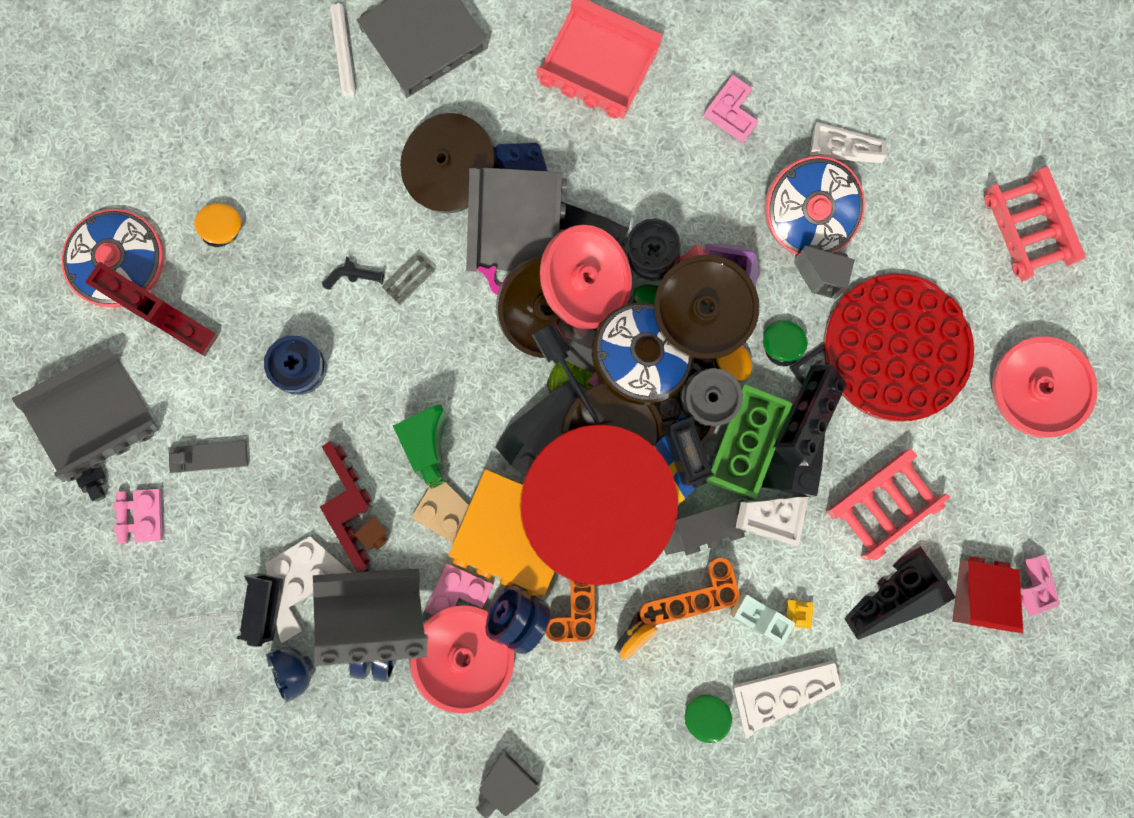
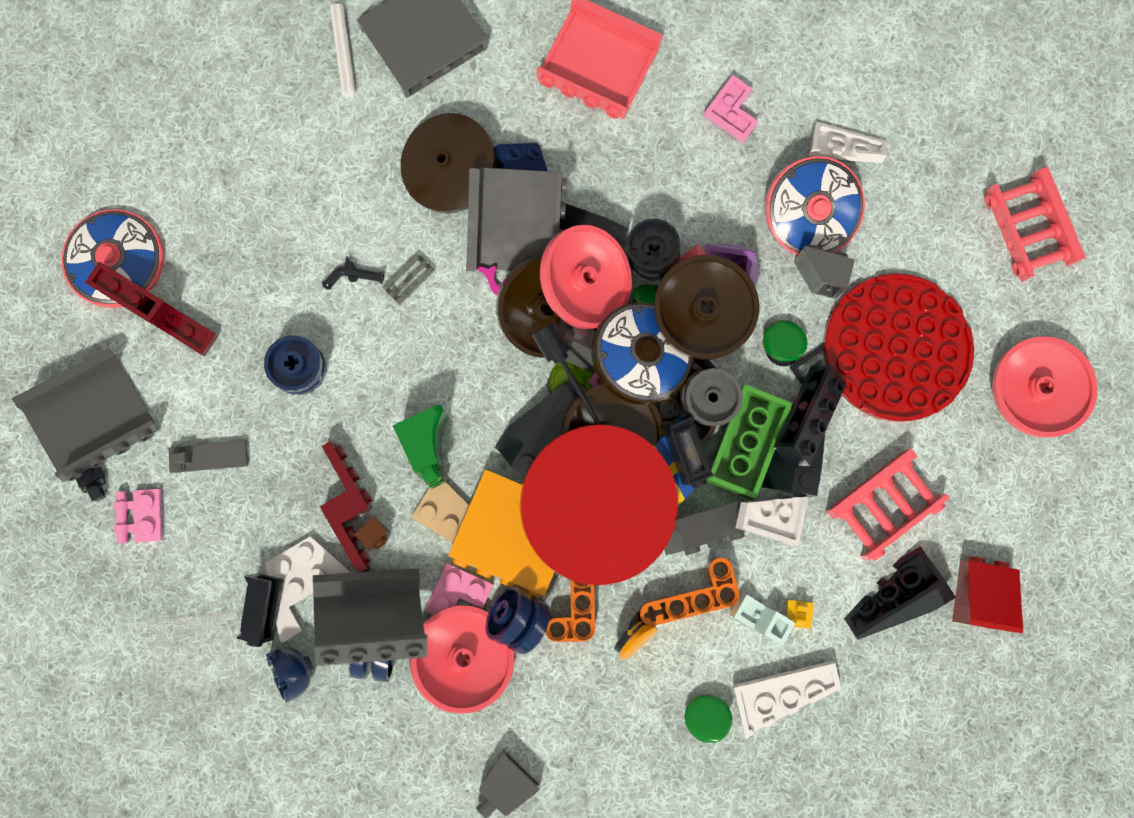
light orange piece [194,203,241,247] -> none
light orange piece [705,346,752,382] -> none
bright pink plate [1021,554,1060,616] -> none

